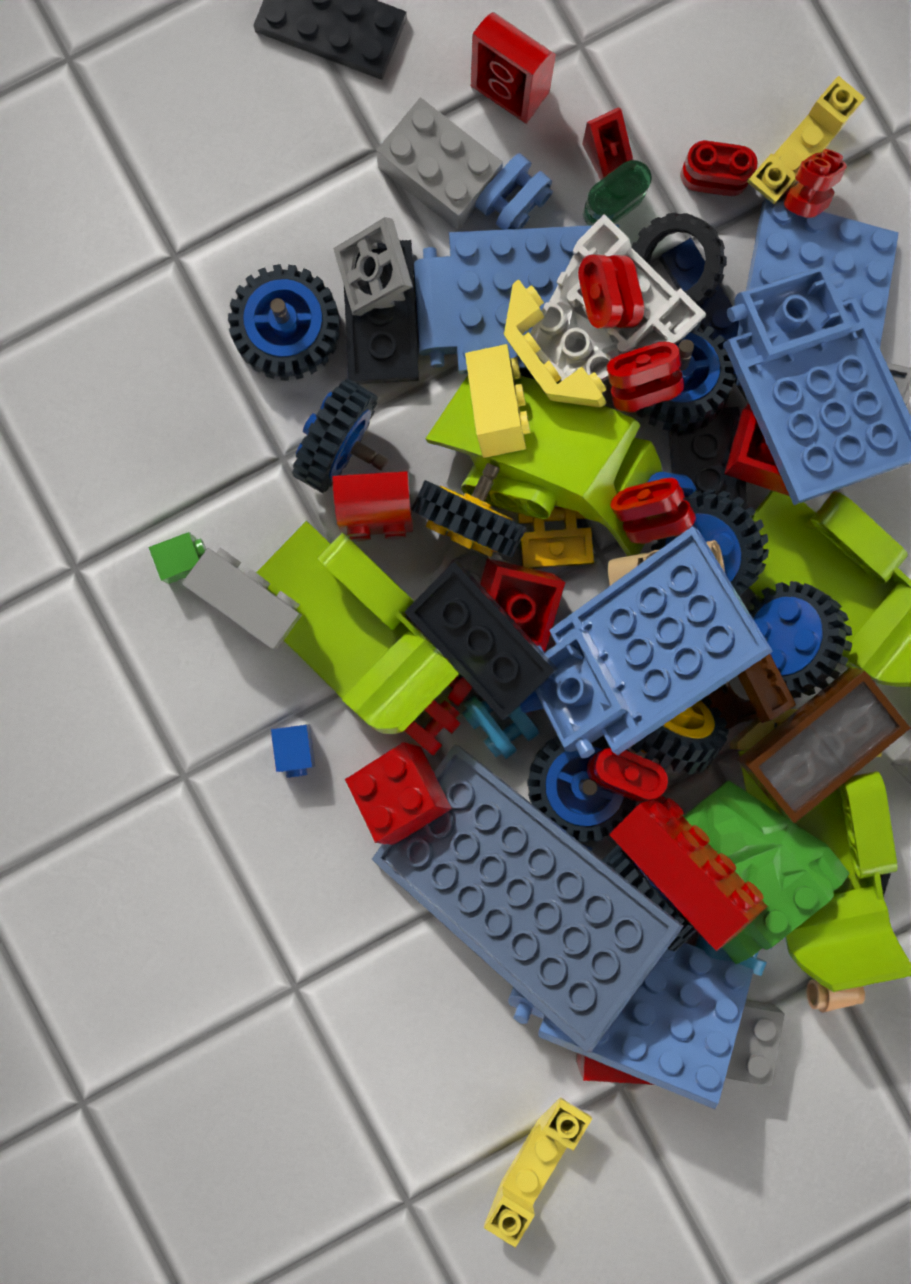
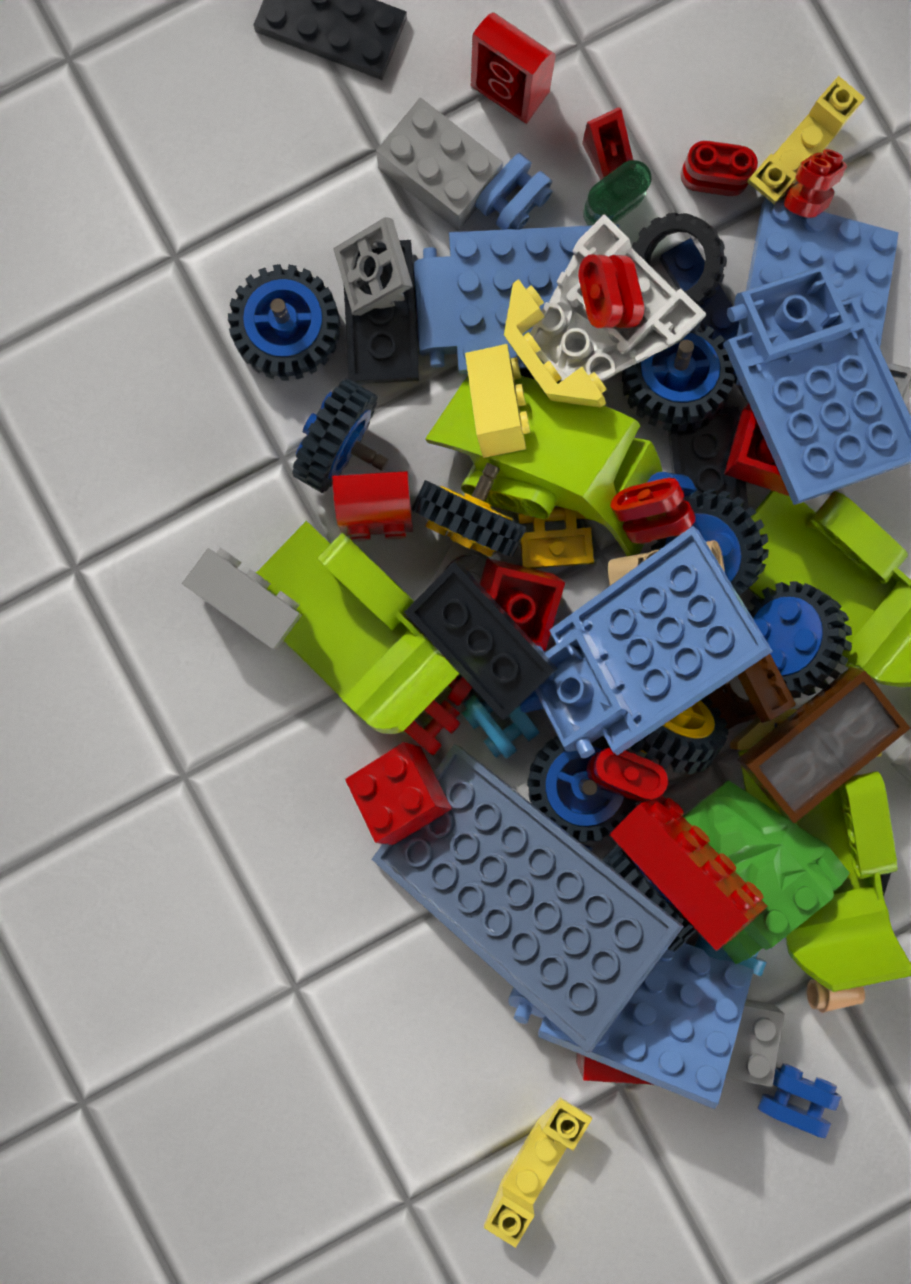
bright green brick [148,532,207,584] -> none
blue brick [271,724,316,778] -> none
red brick [607,341,684,412] -> none
none -> blue brick [757,1063,842,1139]

